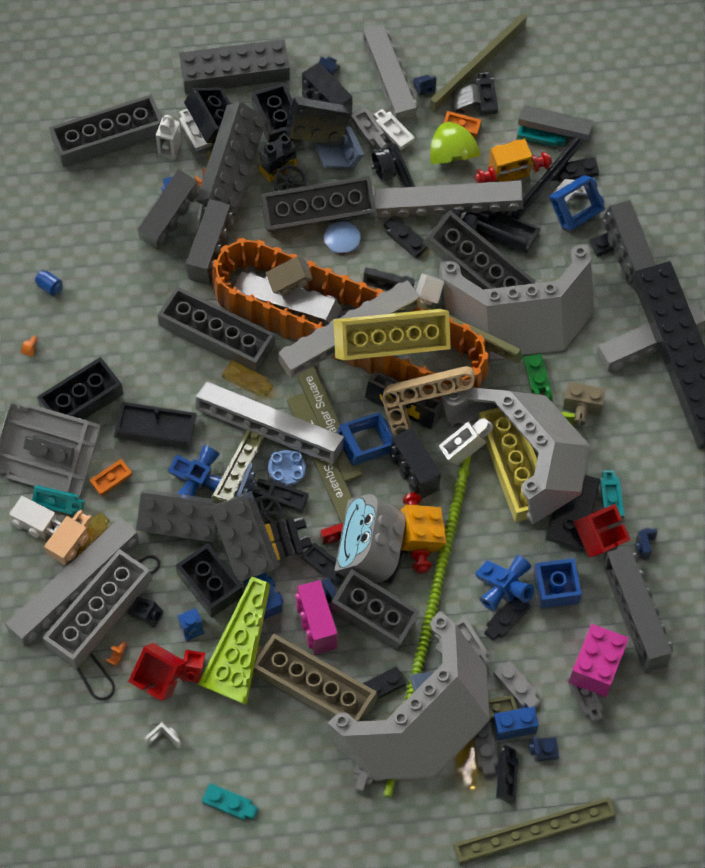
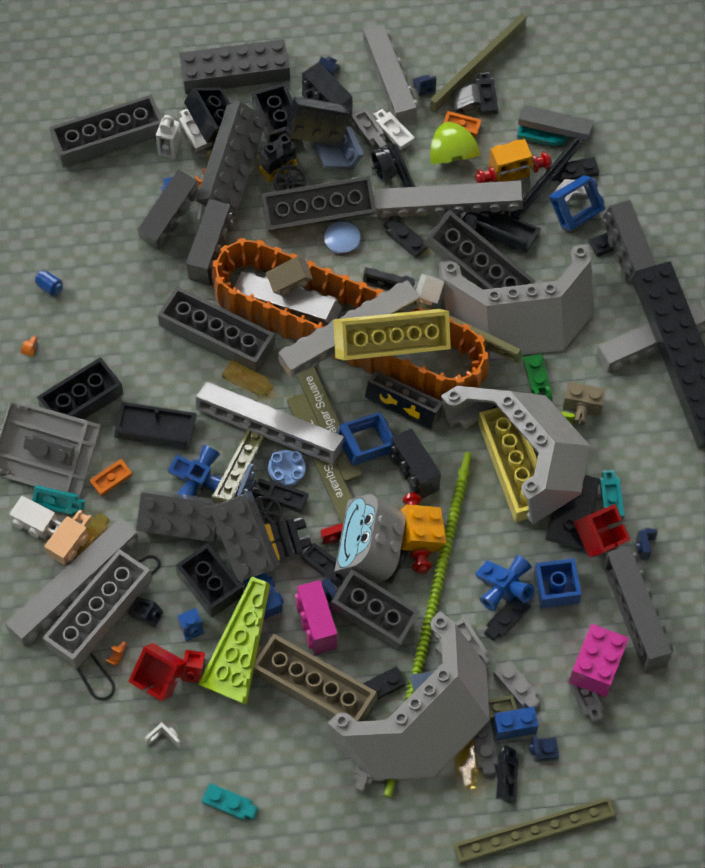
tan beam [382,366,475,437] -> none
white brick [439,418,493,466] -> none

